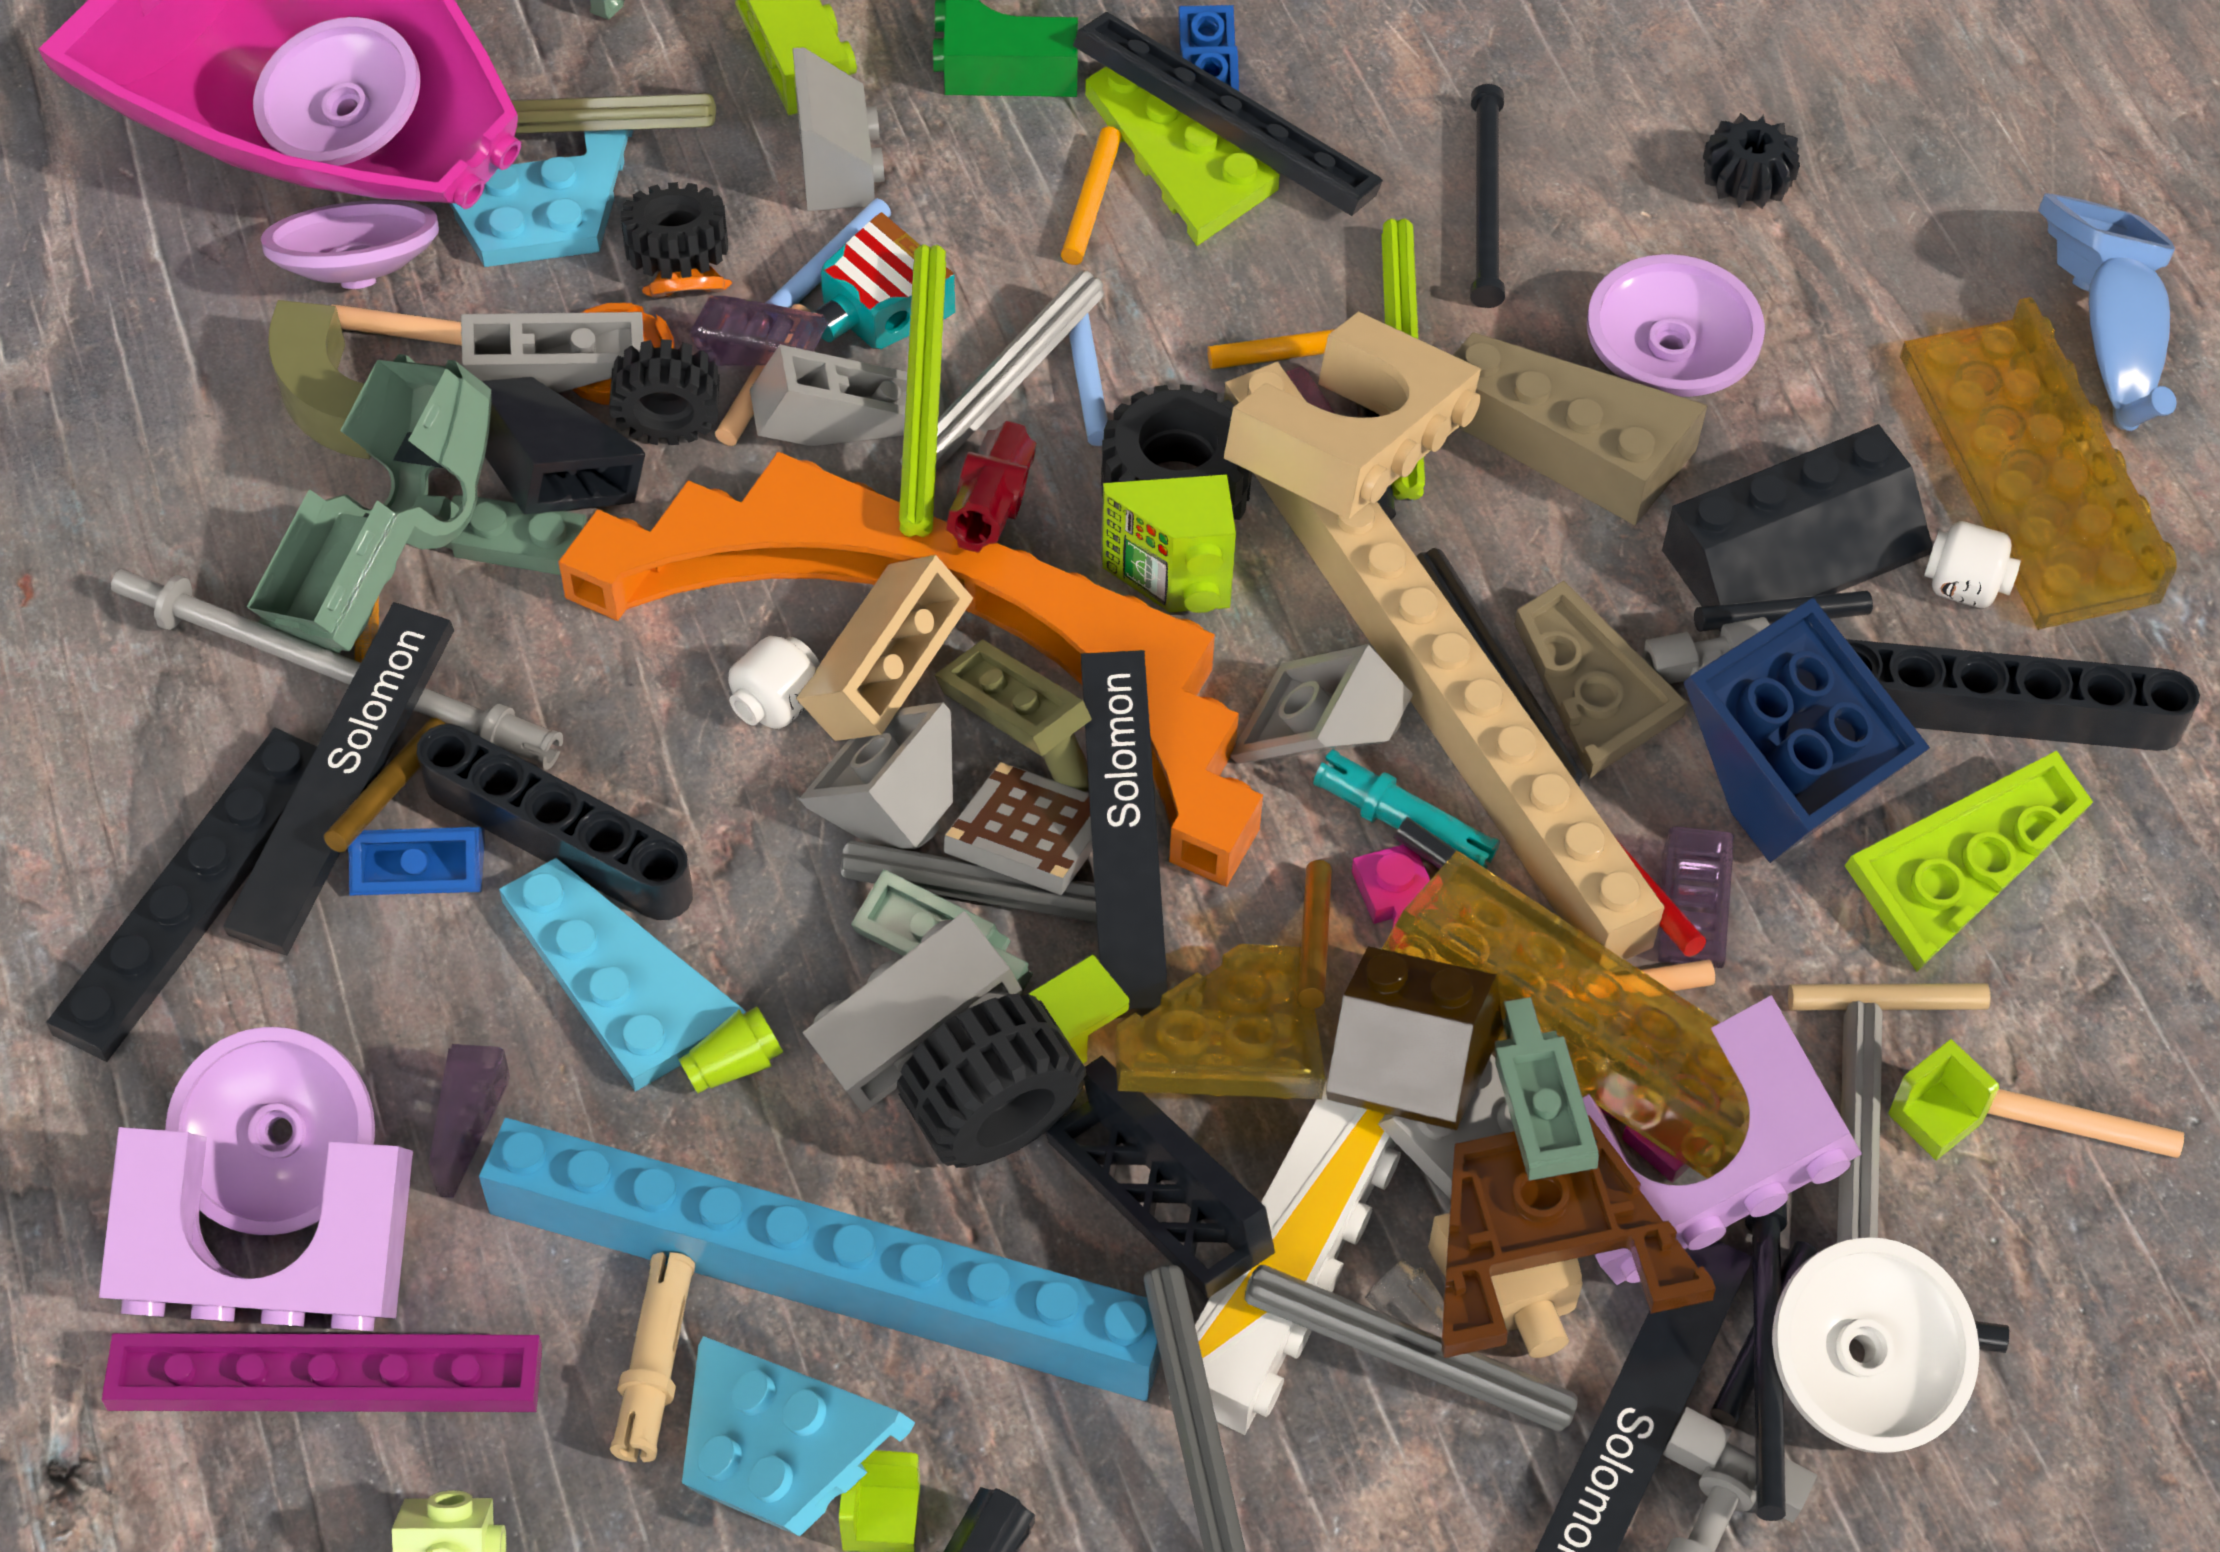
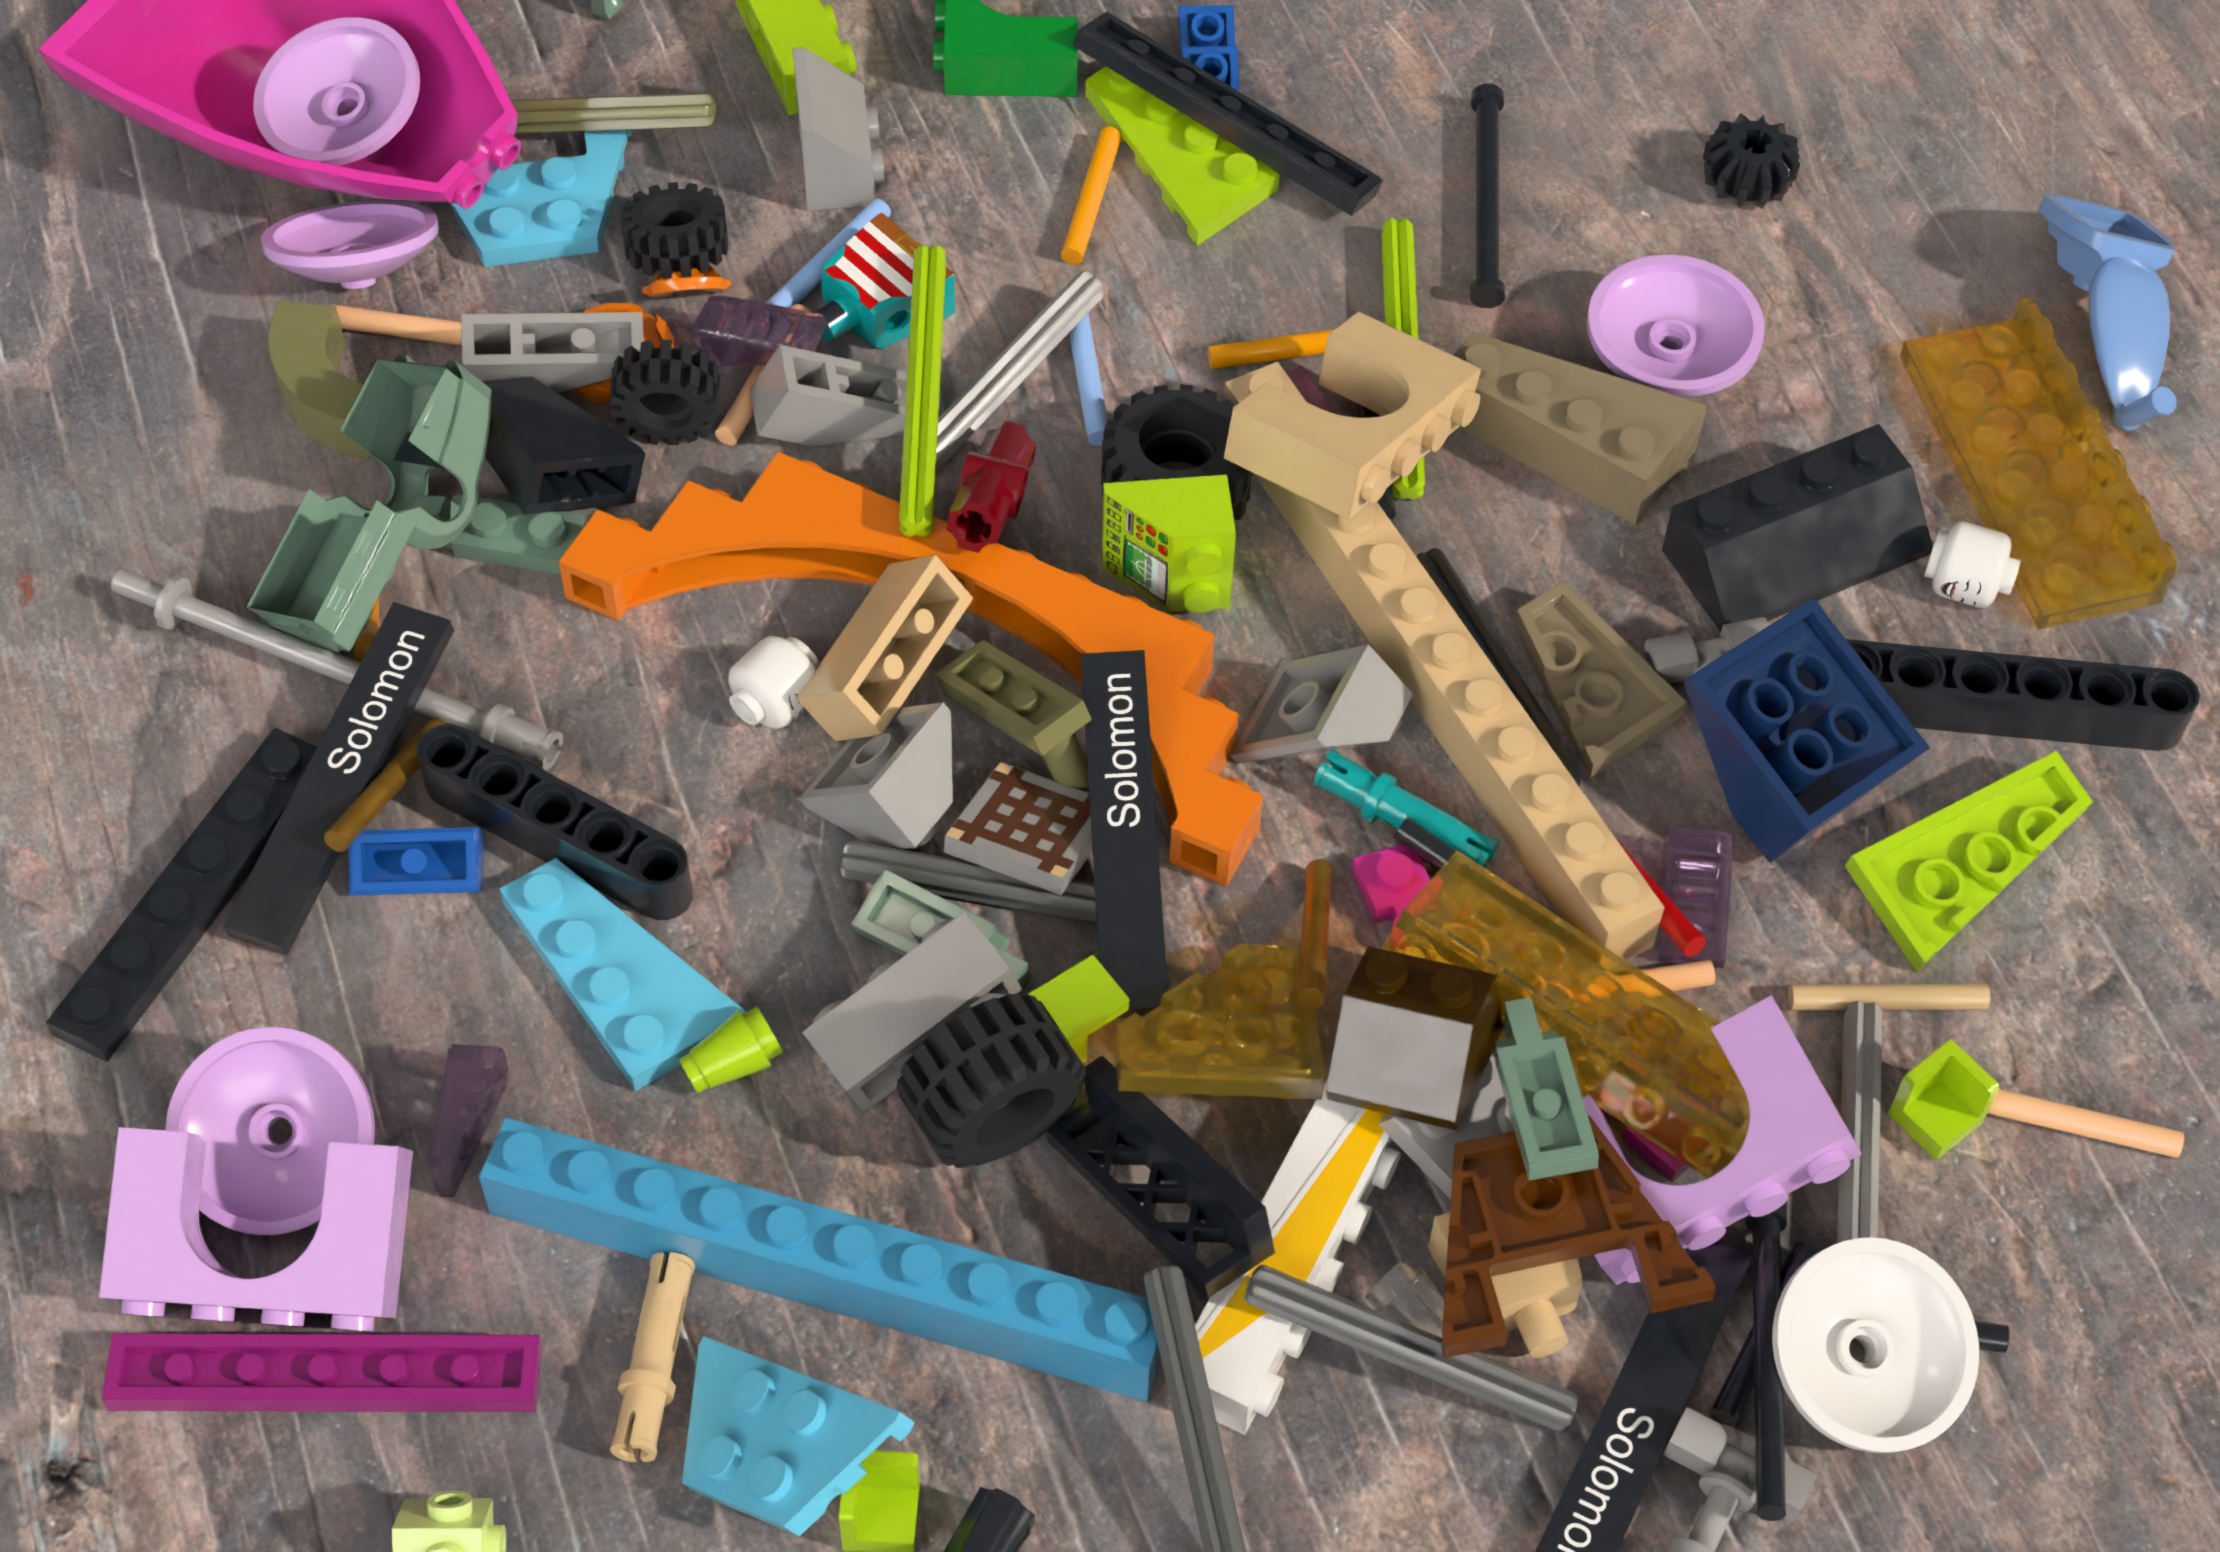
black bar [1694,591,1873,632] -> none

